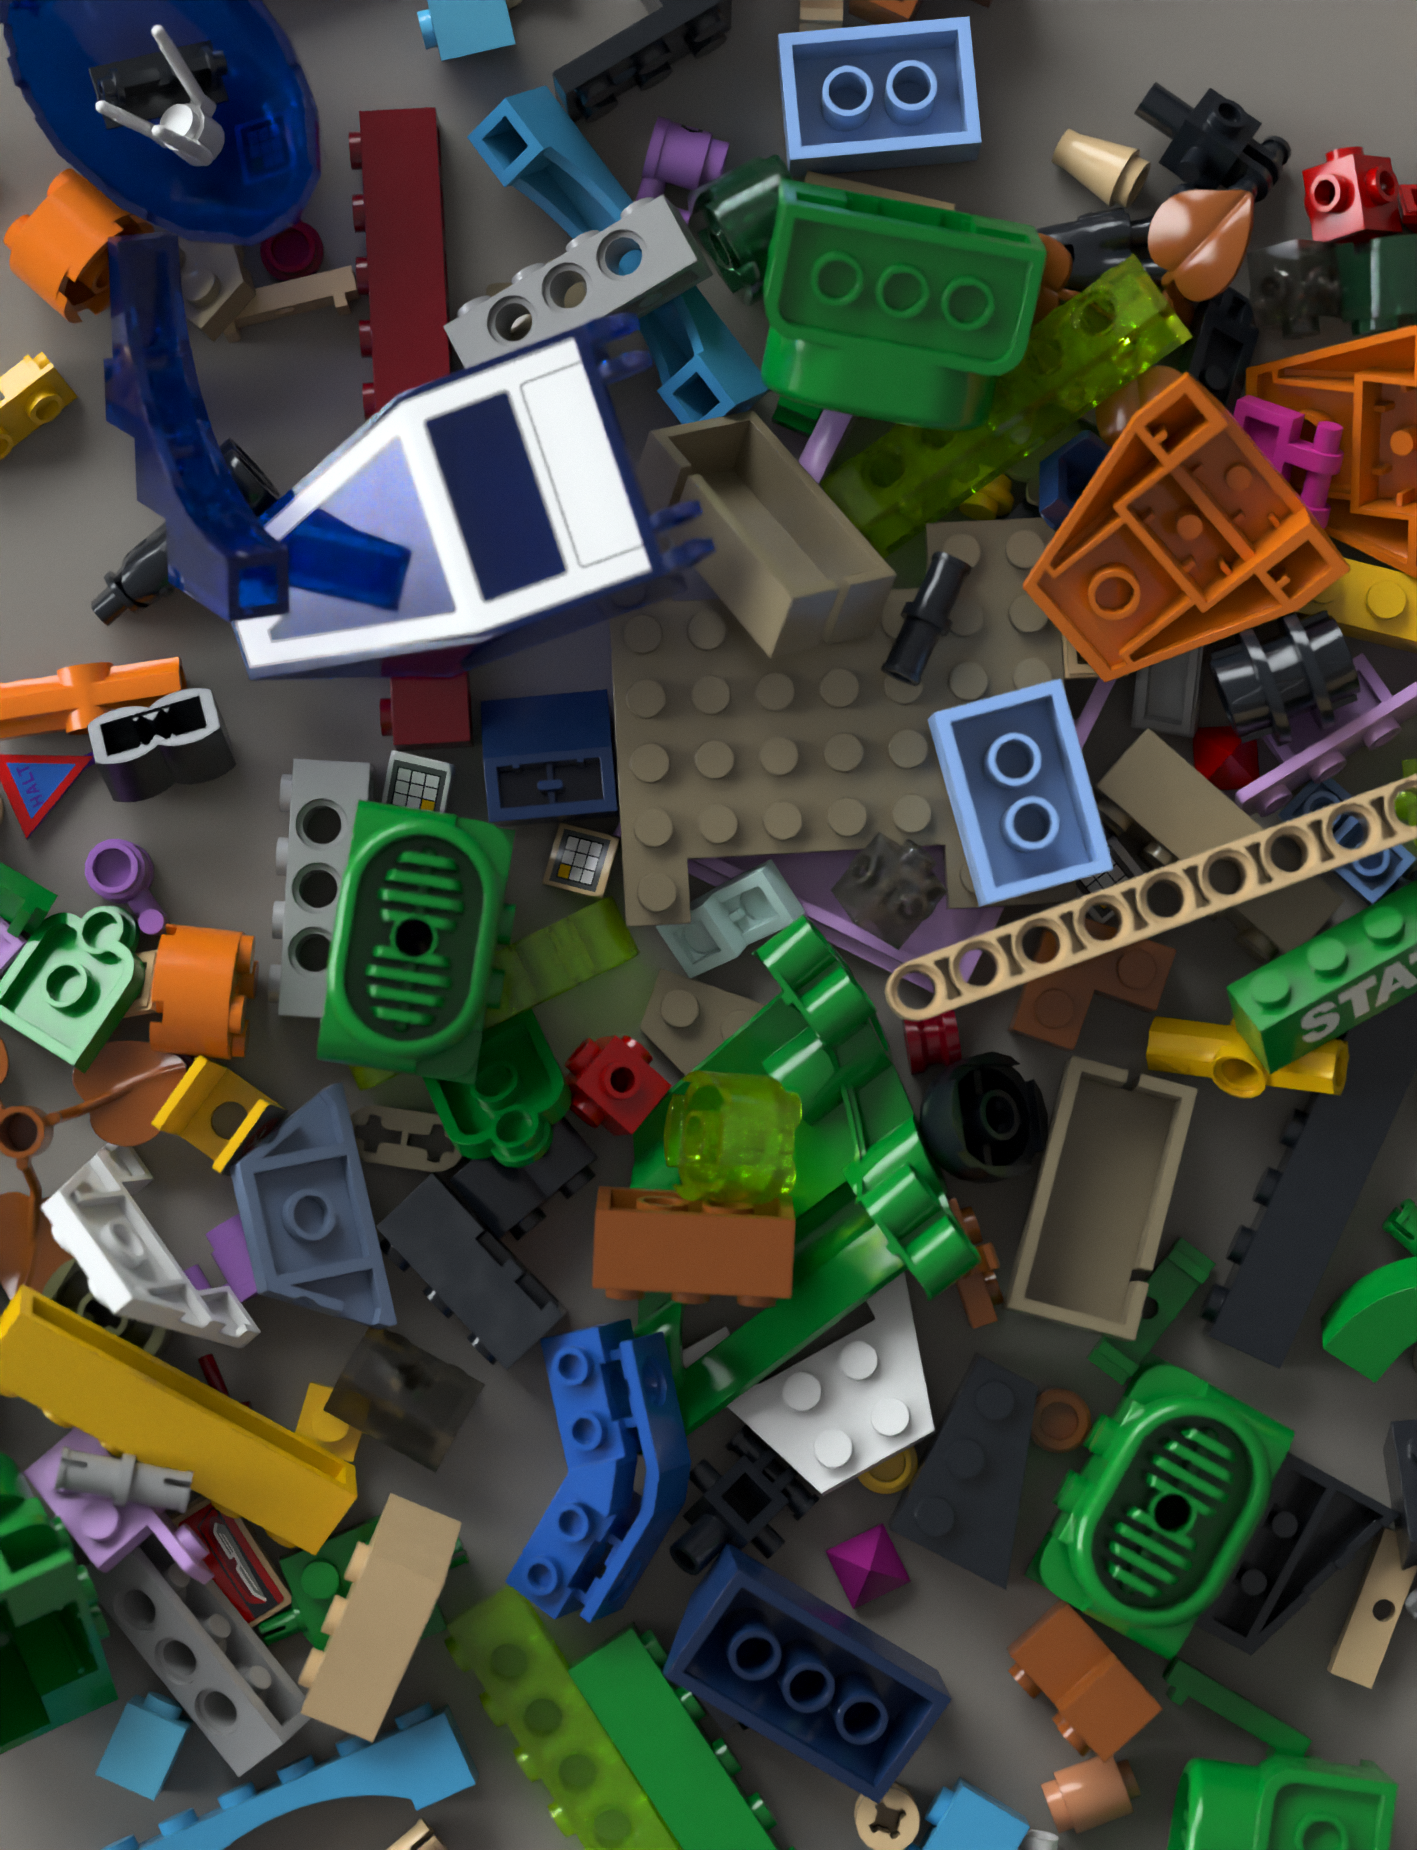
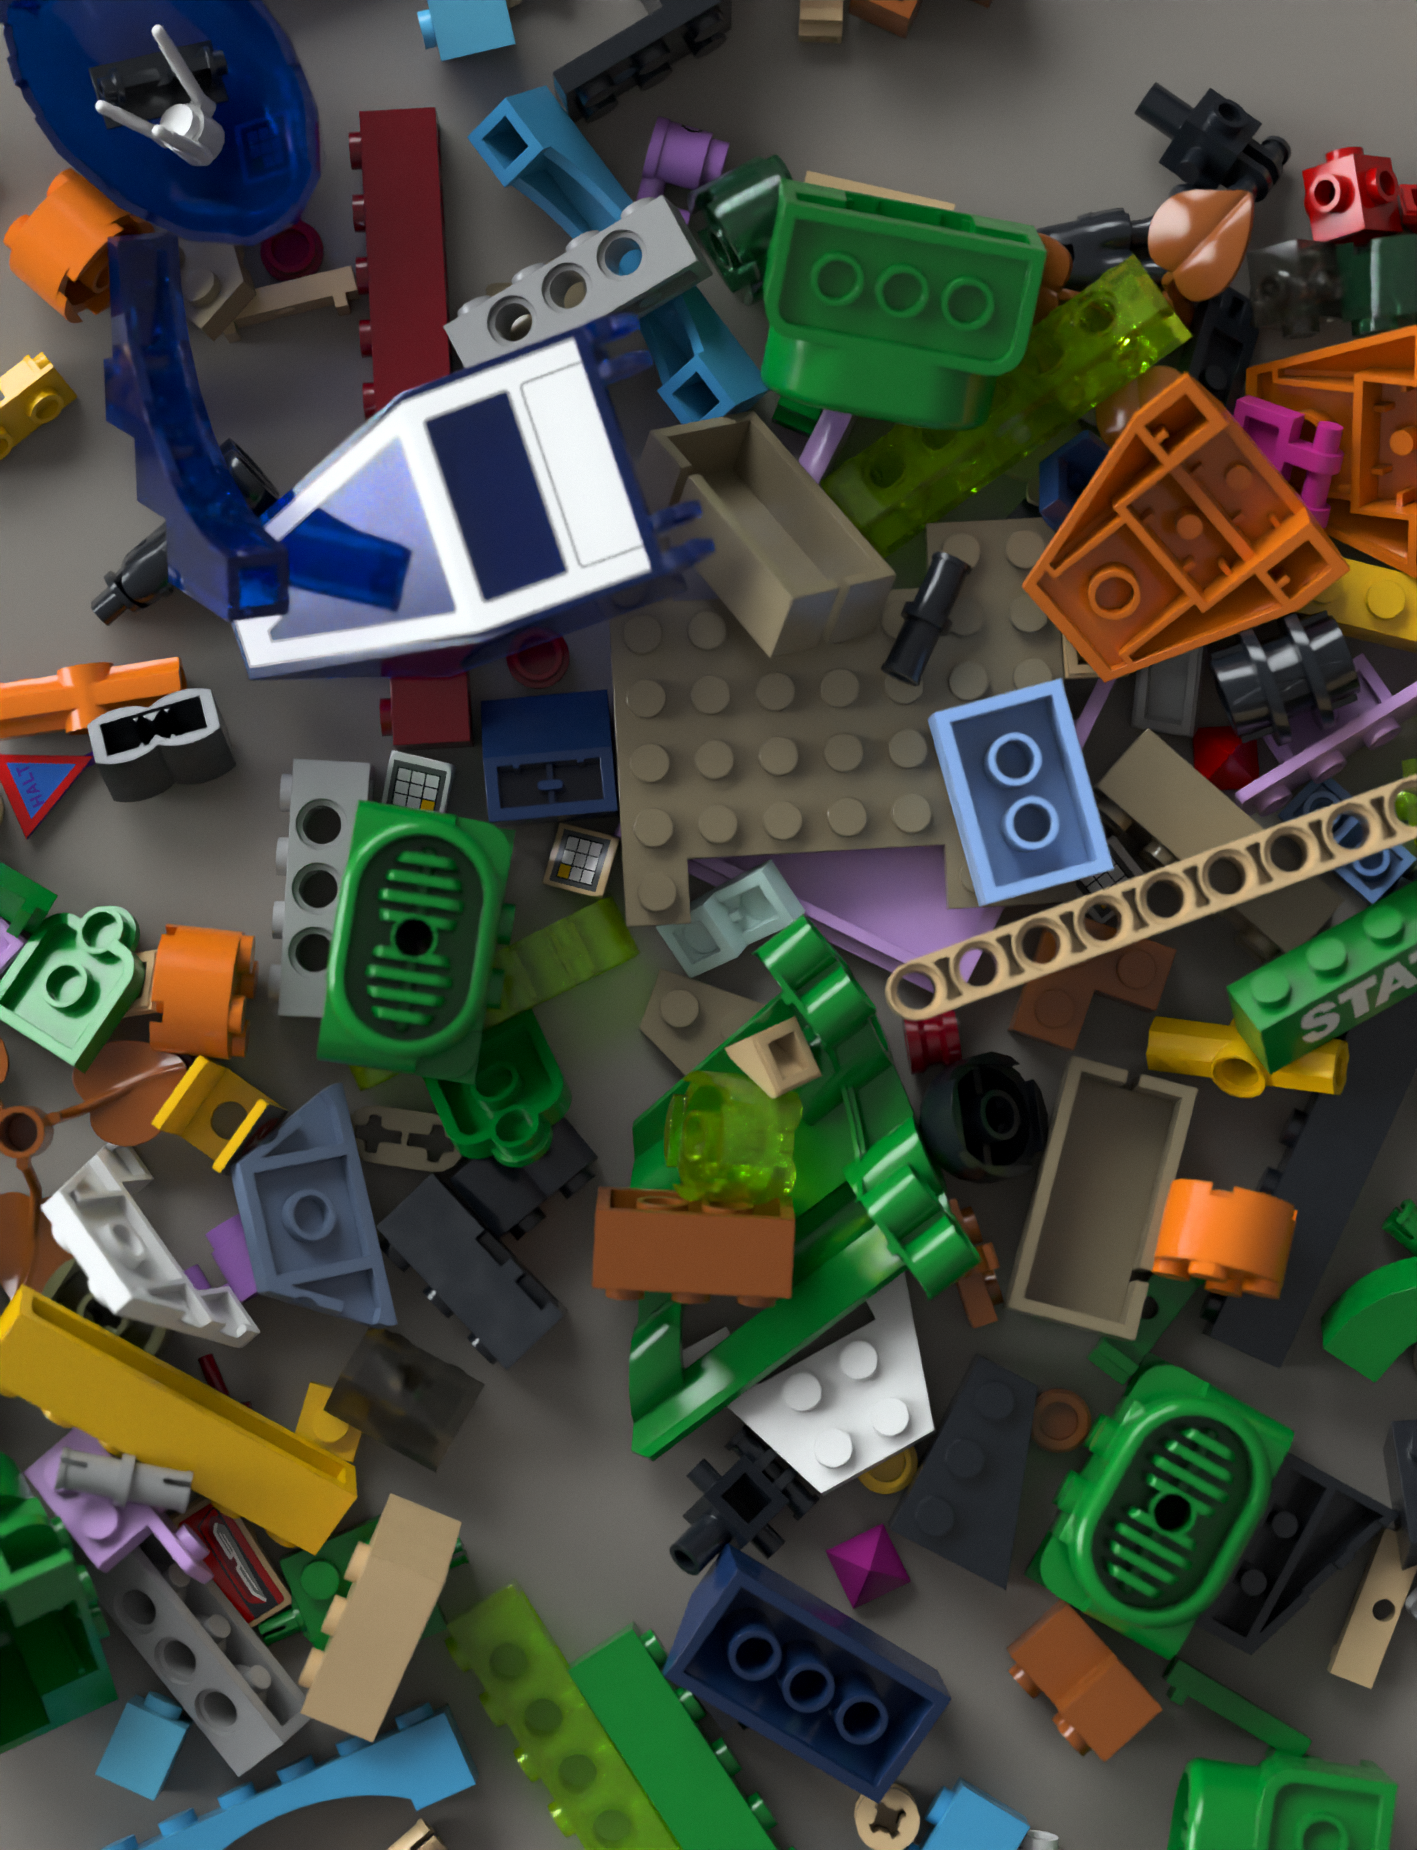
medium lavender piece [85,839,169,936] -> none
blue brick [505,1318,691,1623] -> none
red brick [564,1035,672,1136] -> none
light blue brick [777,16,982,178] -> none
clear smoke brick [831,832,948,950] -> none
yellow plate [950,466,1014,521] -> none
nougat brick [1040,1755,1141,1834] -> none
tan cone [1052,129,1151,208] -> none
none -> dark red plate [506,625,570,689]
none -> tan slope [725,1016,822,1099]
none -> orange brick [1152,1179,1298,1299]

